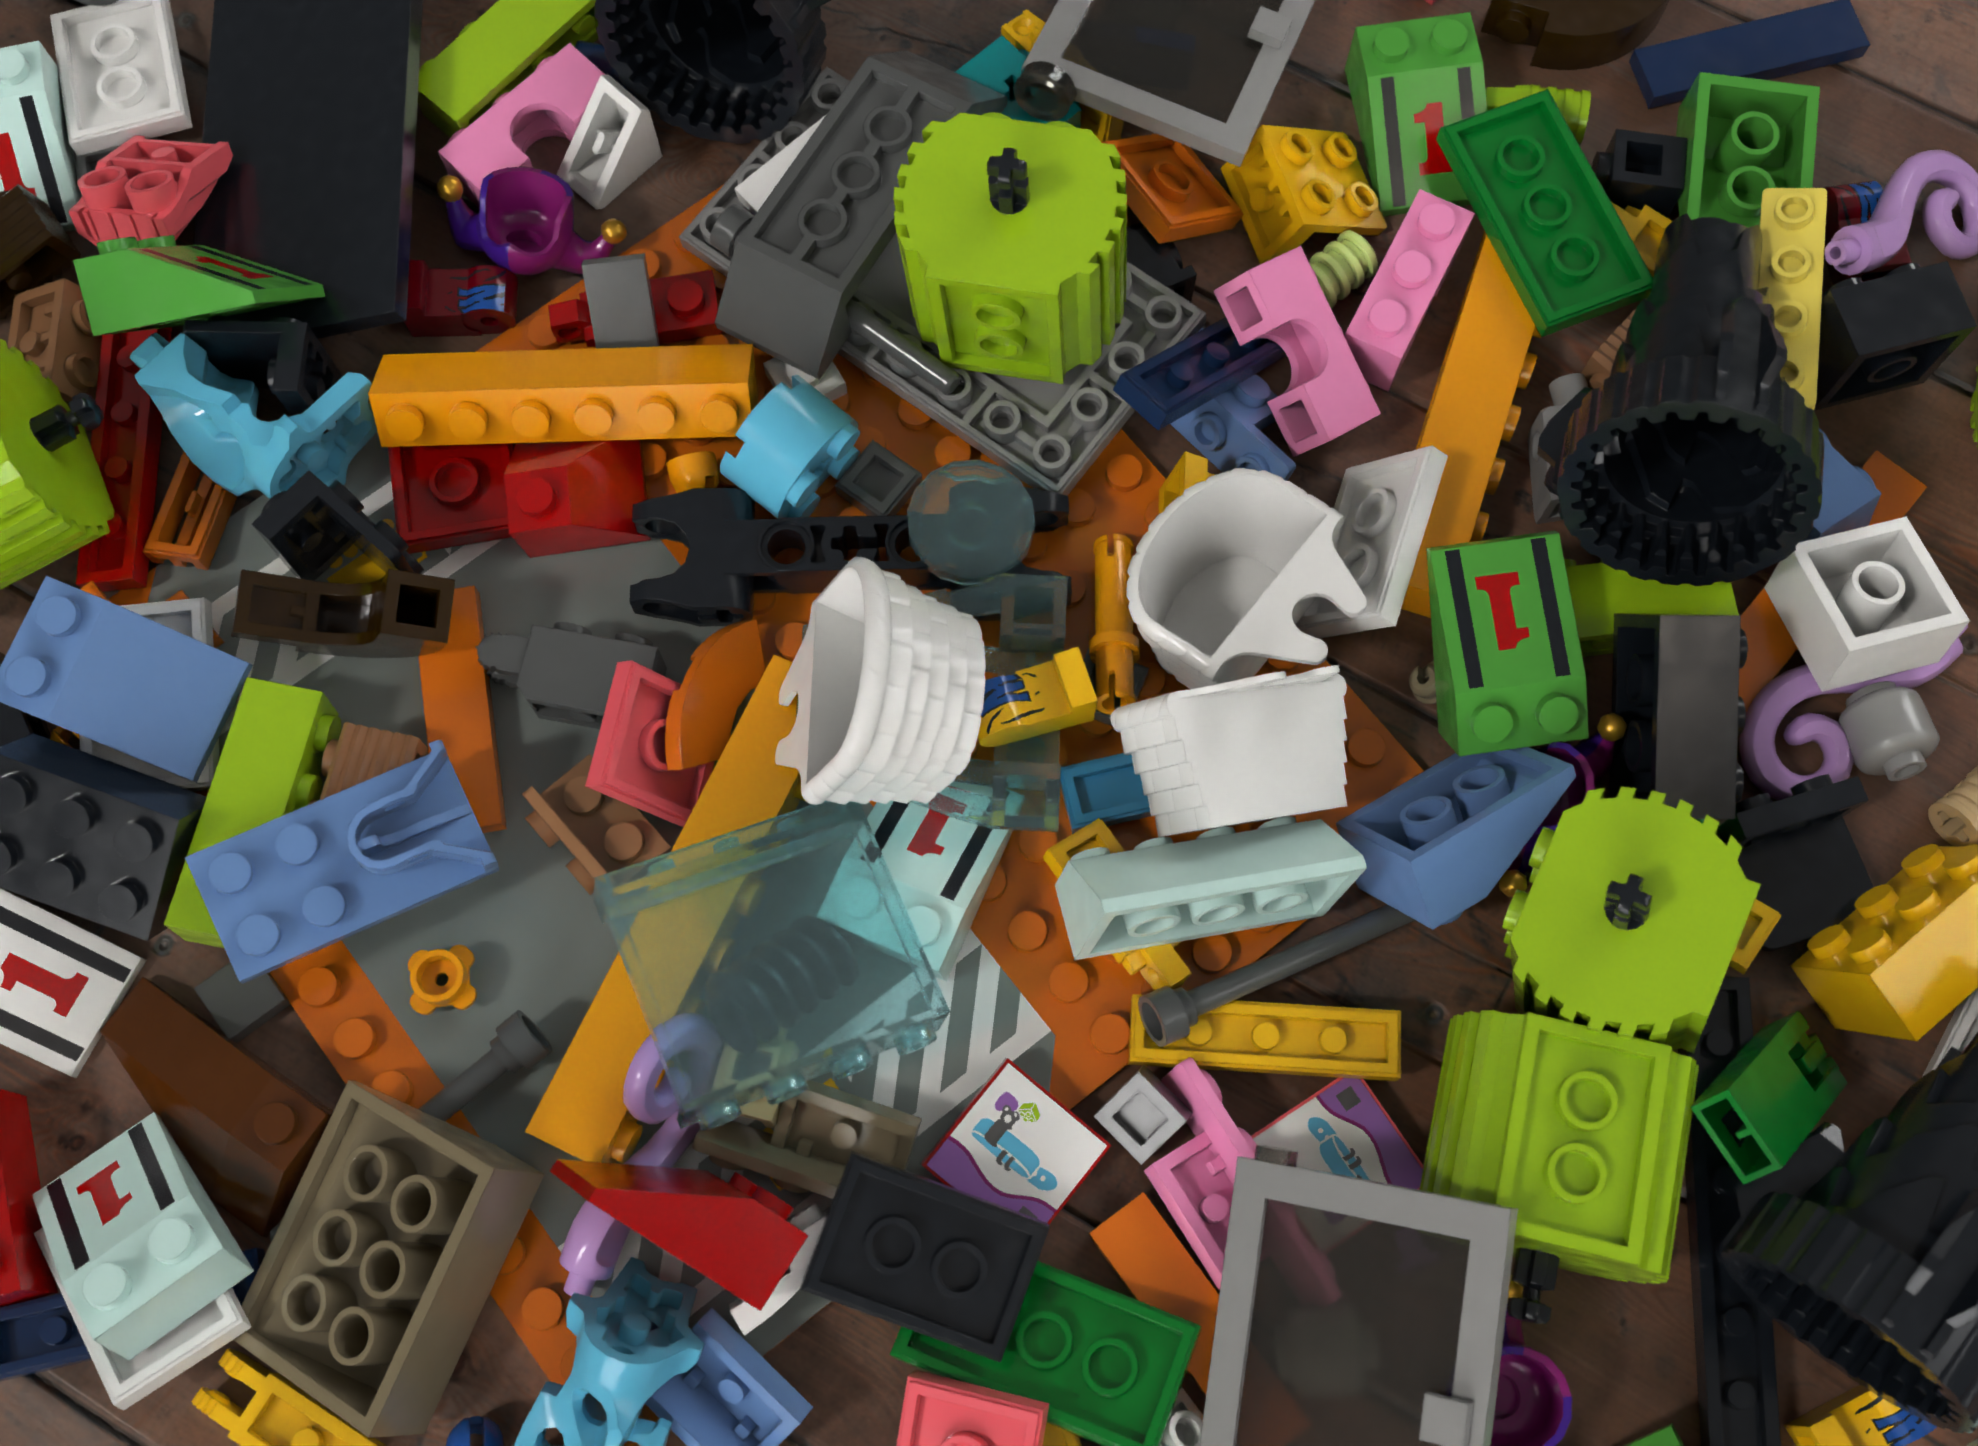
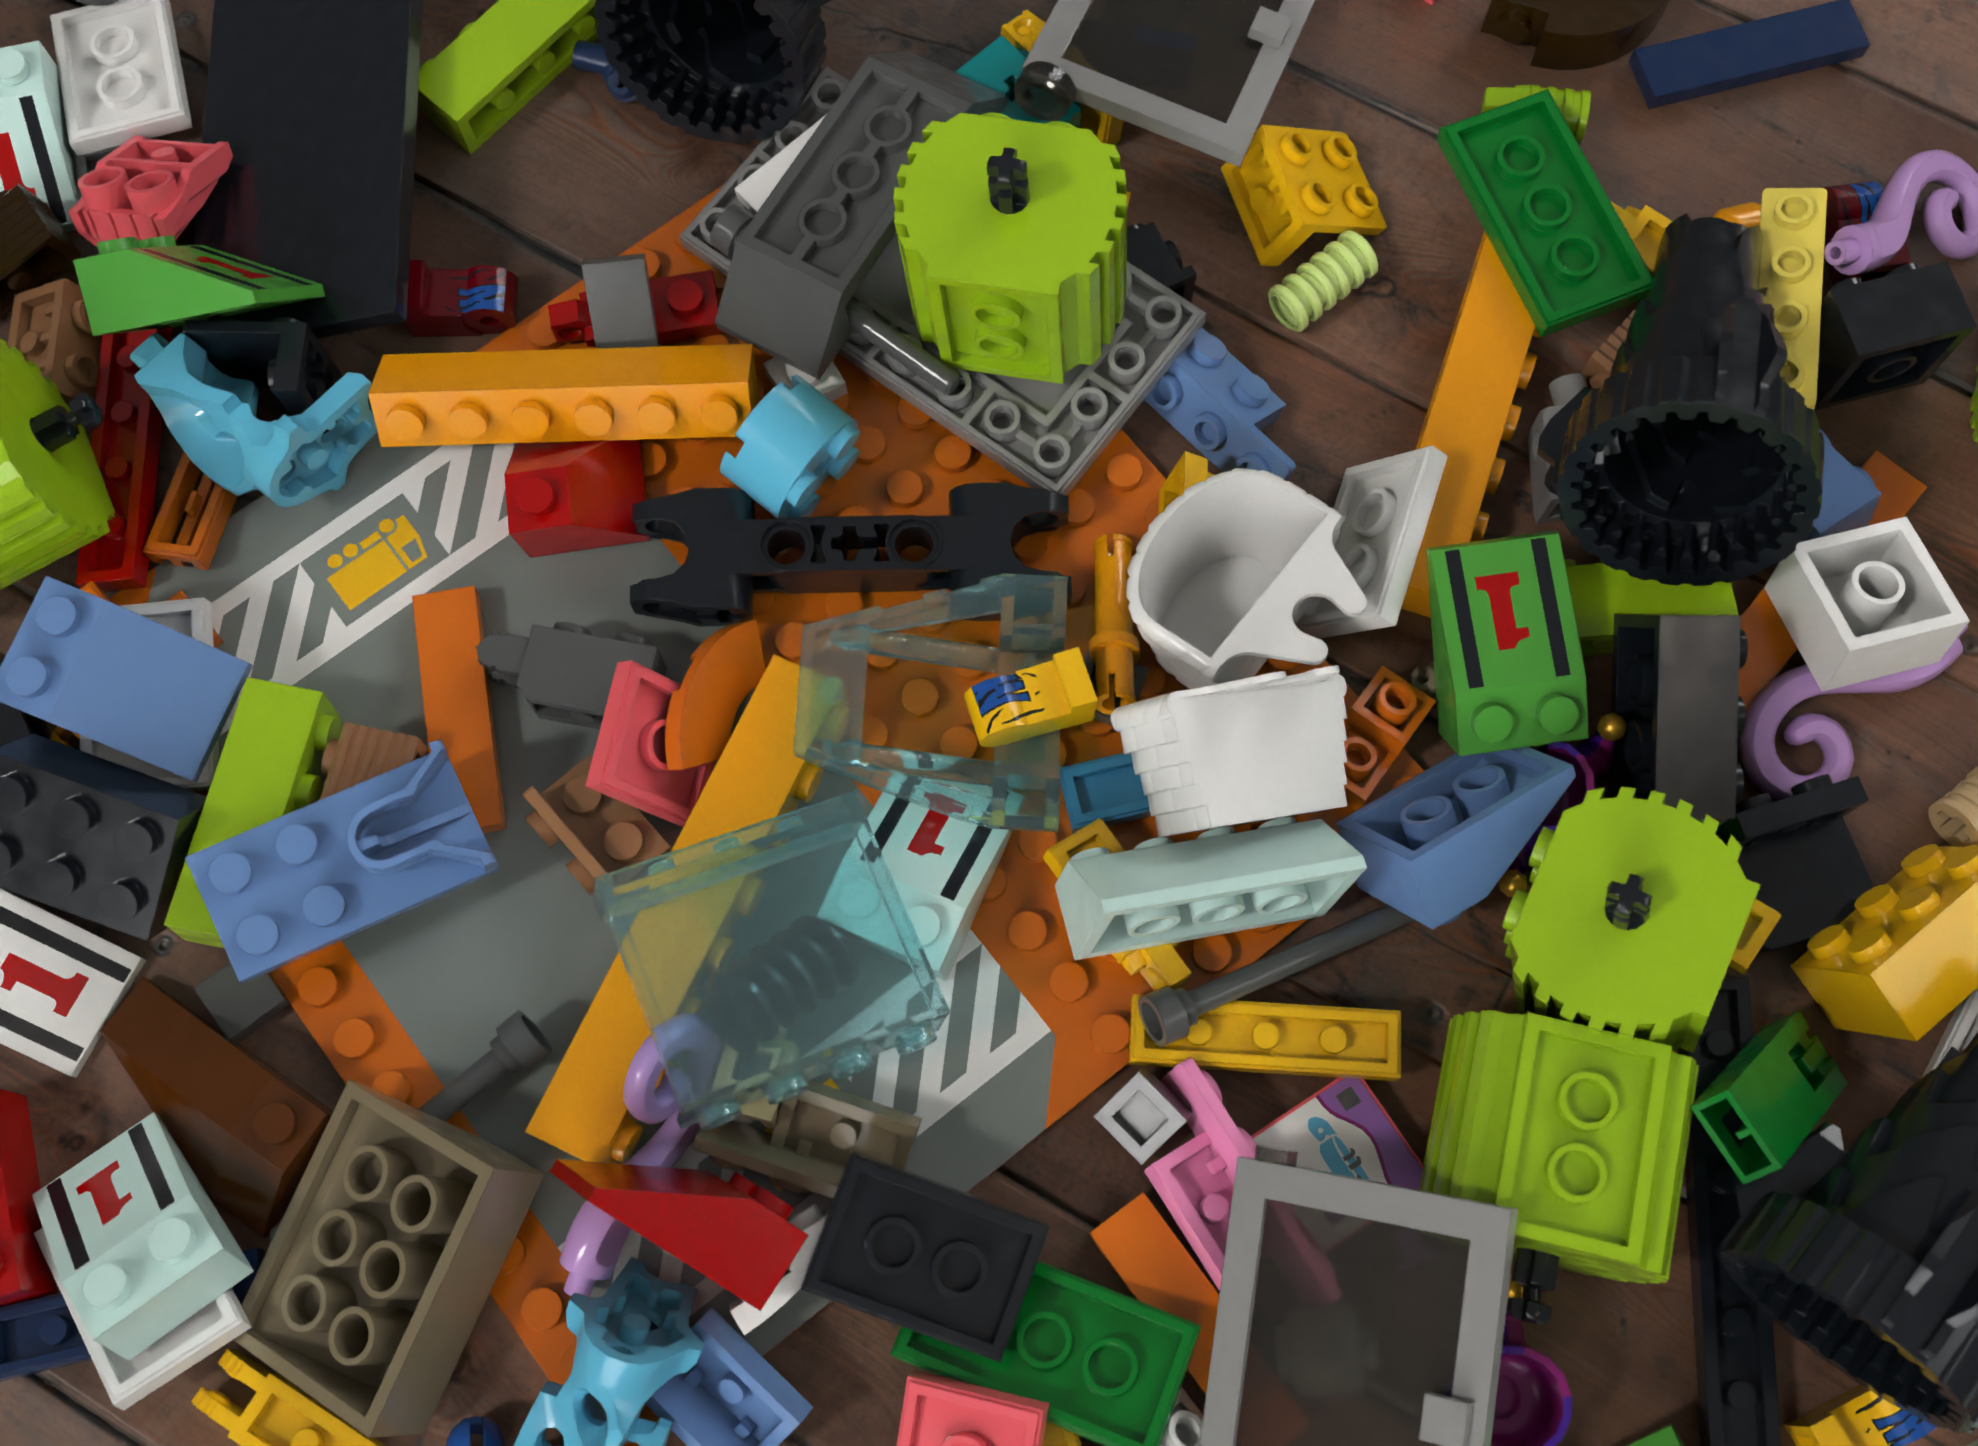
dark brown arch [231,569,455,658] -> none
black bracket [252,470,425,581] -> none
red tile [388,443,515,554] -> none
light orange plate [408,945,477,1015] -> none
magenta piece [437,167,627,275] -> none
bright pink arch [438,43,605,208] -> none
white slope [556,74,663,209] -> none
light orange hinge [666,451,719,493] -> none
white piece [775,557,986,805] -> none
dark grey tile [835,440,922,516] -> none
clear light blue tile [907,459,1035,586] -> none
tile [920,1058,1112,1225] -> none
orange tile [1101,134,1244,244] -> none
dark blue tile [1113,317,1287,430] -> none
bright pink arch [1214,246,1381,457] -> none
bright pink arch [1344,189,1475,391] -> none
bright green slope [1345,12,1487,217] -> none
black brick [1592,129,1688,218] -> none
bright green slope [1676,72,1820,228] -> none
light grey head [1838,681,1940,781] -> none
none -> orange slope [1344,665,1436,811]

